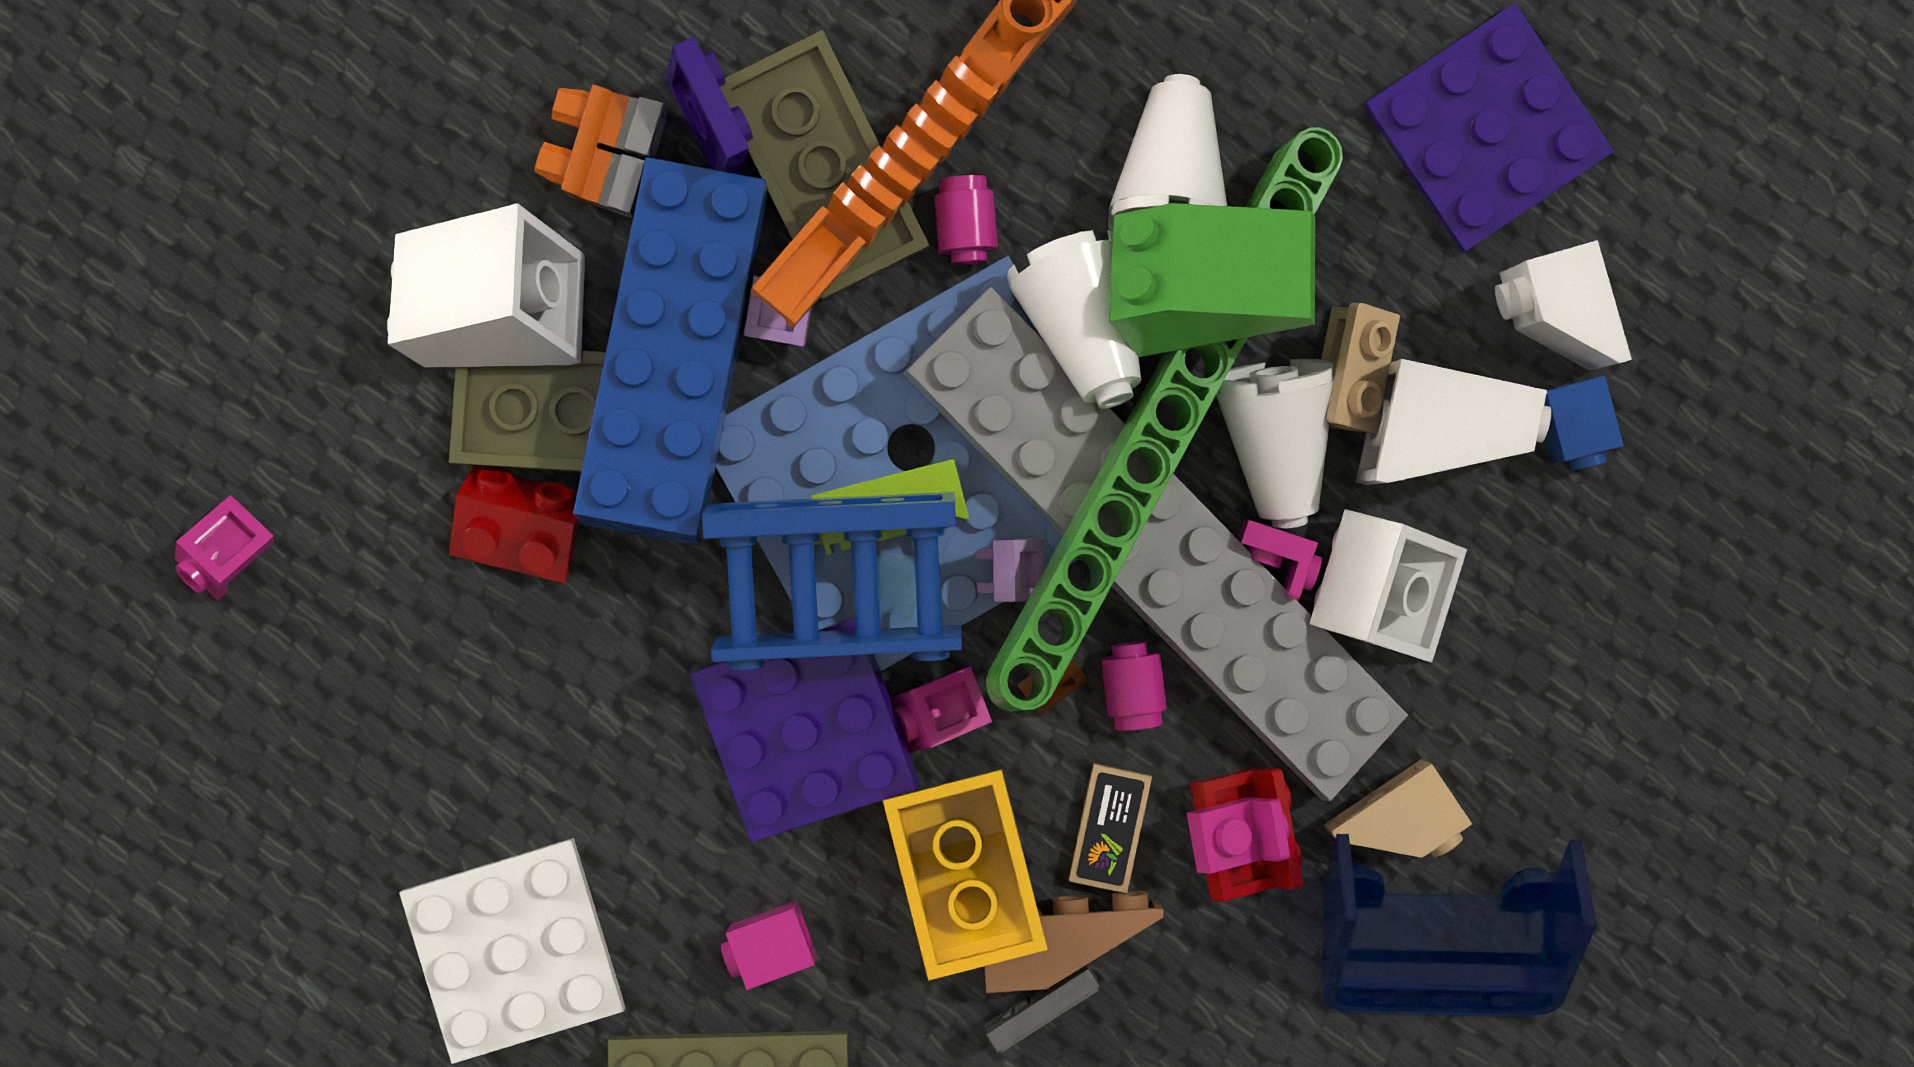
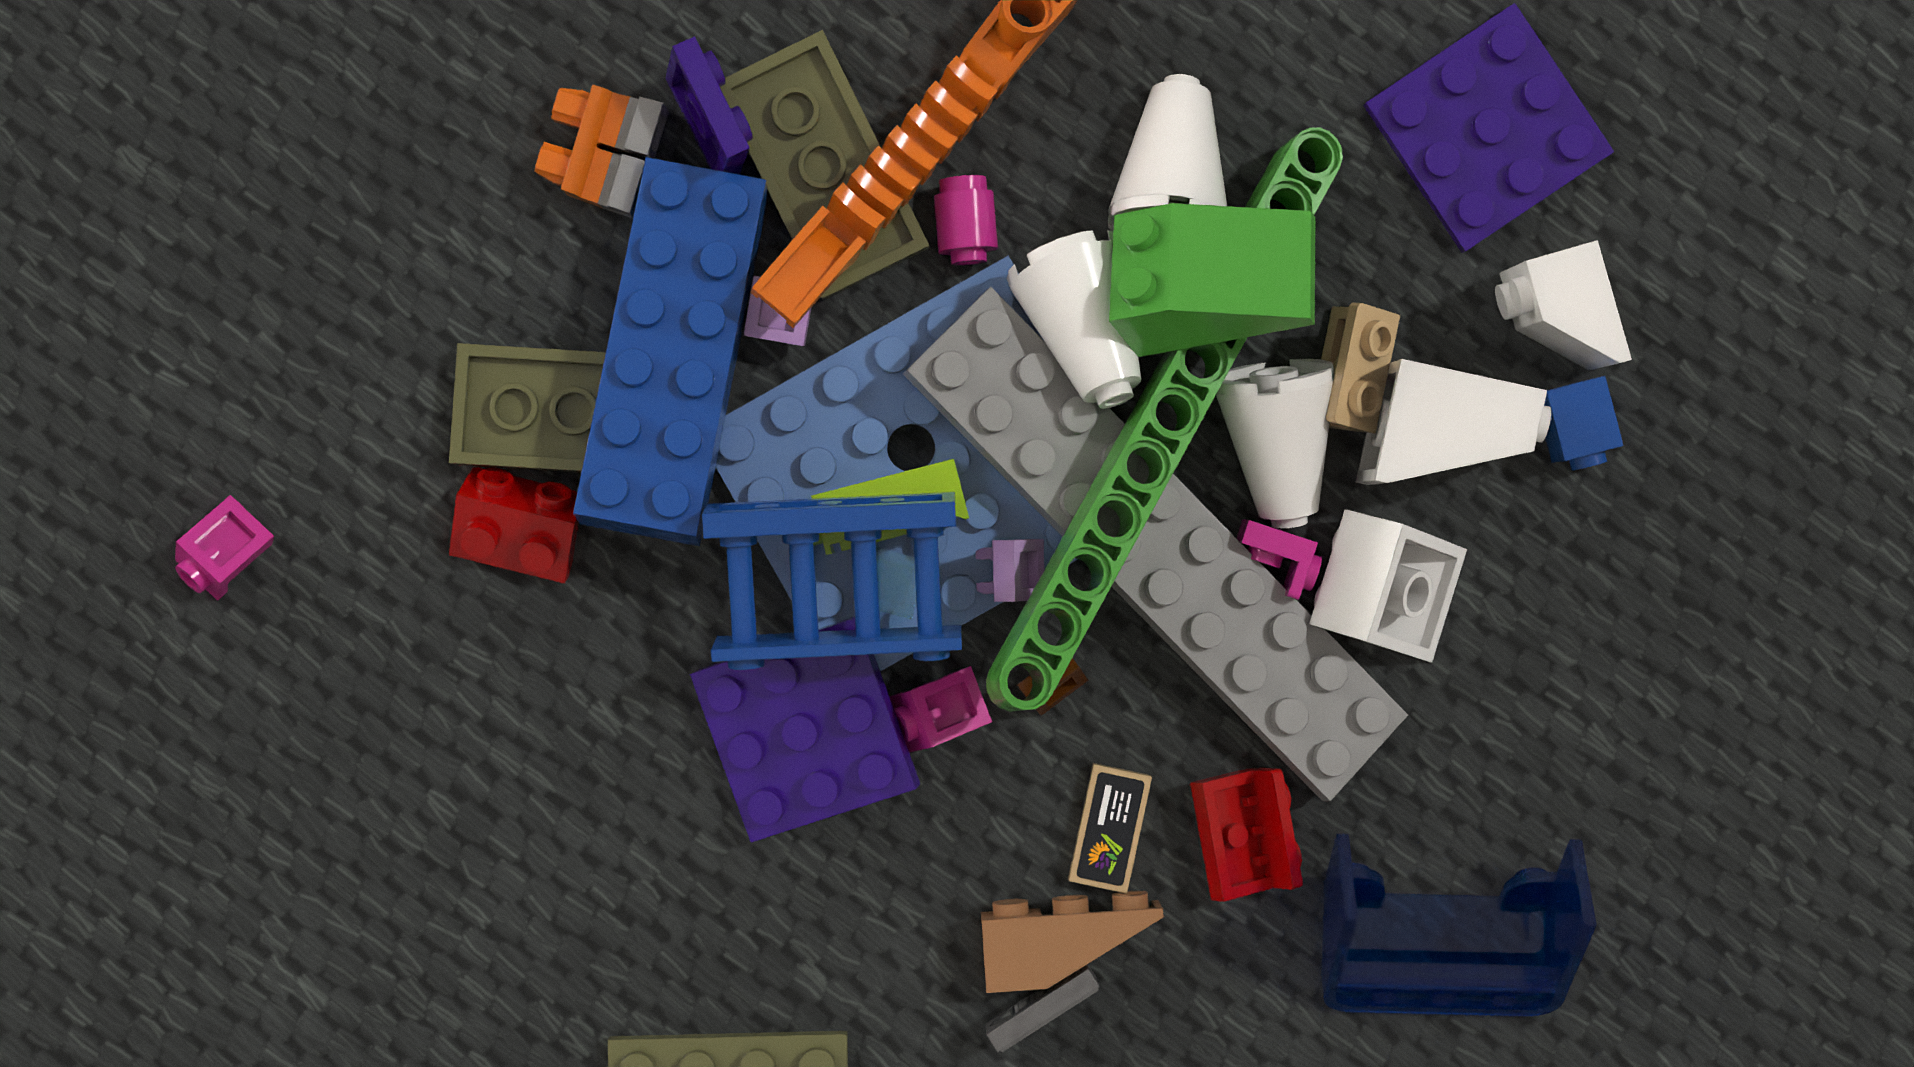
white slope [387,203,585,367] -> none
white plate [399,838,626,1064] -> none
dark pink brick [721,900,817,990] -> none
yellow slope [883,769,1048,981] -> none
dark pink brick [1101,641,1167,731] -> none
dark pink bracket [1187,797,1290,874] -> none
tan slope [1323,759,1472,858] -> none

